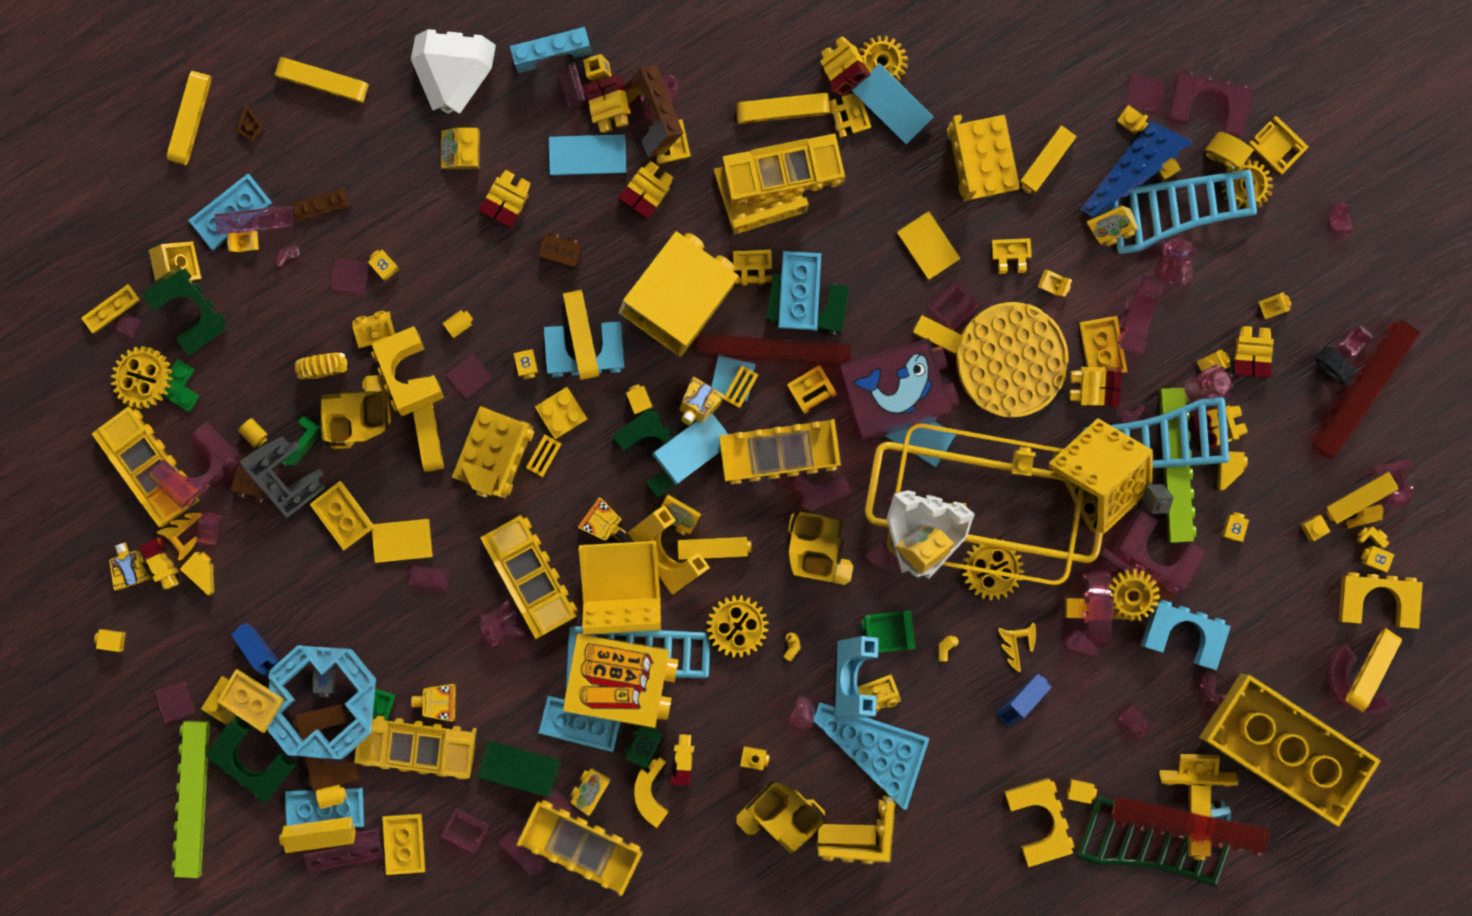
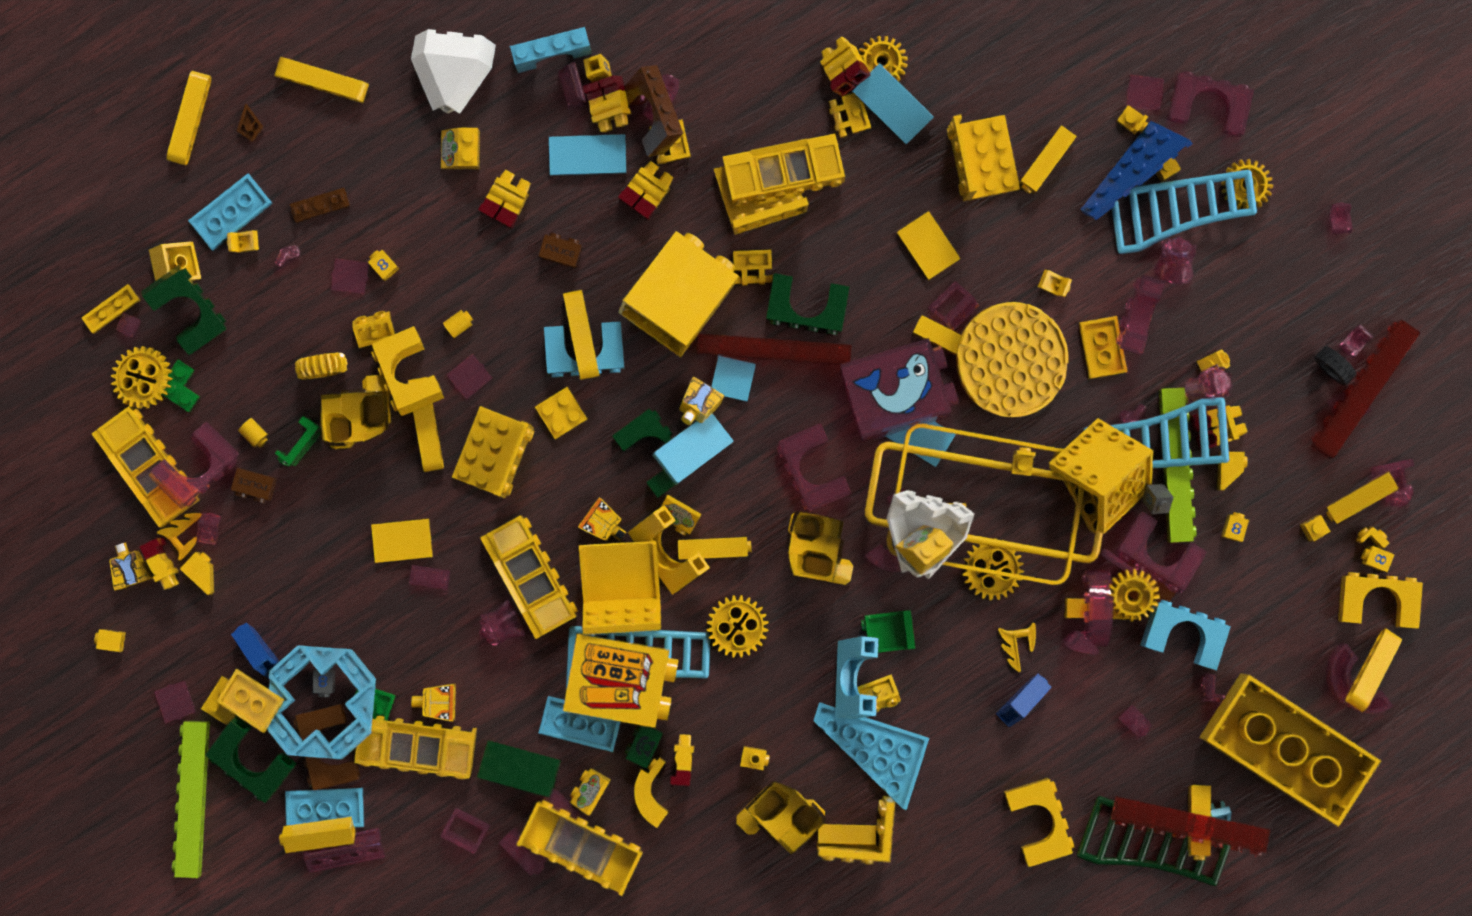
clear pink hinge [214,205,294,235] -> none
dark grey wedge [240,437,325,517] -> none
yellow plate [310,481,375,550] -> none
yellow brick [316,784,347,809] -> none
yellow plate [383,814,425,875] -> none
yellow slope [461,461,500,498] -> none
yellow brick [514,349,539,379] -> none
yellow tile [526,435,562,477] -> none
yellow brick [626,384,653,415] -> none
yellow window [719,419,841,485] -> none
yellow tile [723,366,758,408] -> none
yellow beam [736,93,830,124] -> none
medium azure tile [778,251,821,331] -> none
yellow arm [783,633,801,662] -> none
yellow plate [787,365,837,414] -> none
clear pink hair [787,696,815,730] -> none
yellow arm [938,636,959,661] -> none
yellow plate [992,238,1032,274] -> none
yellow brick [1066,779,1097,804] -> none
yellow hips [1069,367,1122,408] -> none
slope [1087,206,1139,247] -> none
yellow bracket [1159,754,1239,786] -> none
yellow brick [1204,132,1254,171] -> none
yellow hips [1232,326,1274,378] -> none
yellow container [1248,116,1308,175] -> none
yellow bracket [1259,292,1291,319] -> none
yellow tile [1346,504,1383,529] -> none

